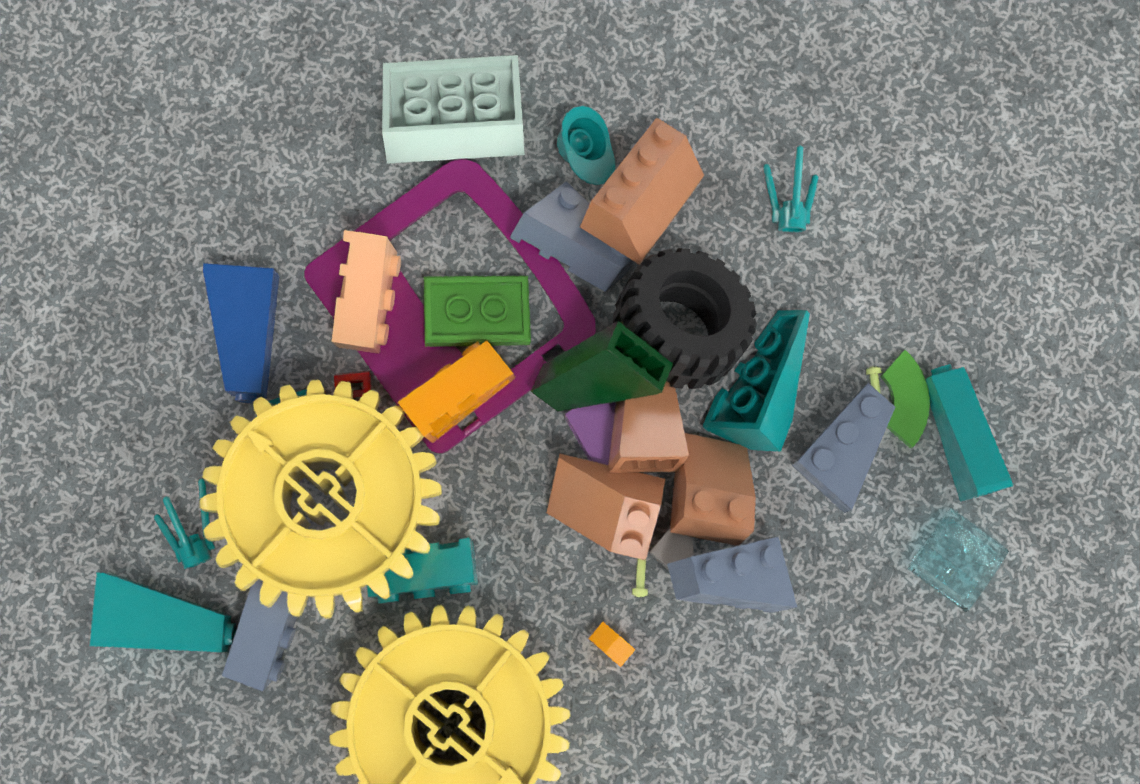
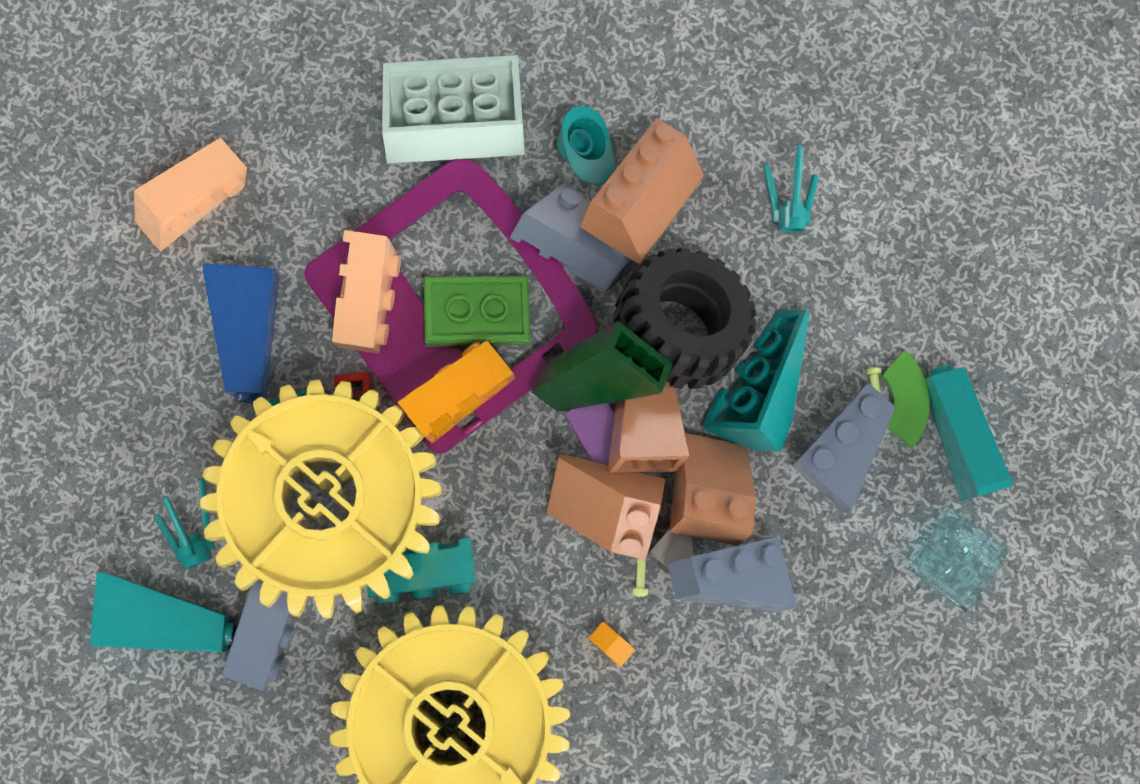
none -> light nougat wedge [134,138,247,252]

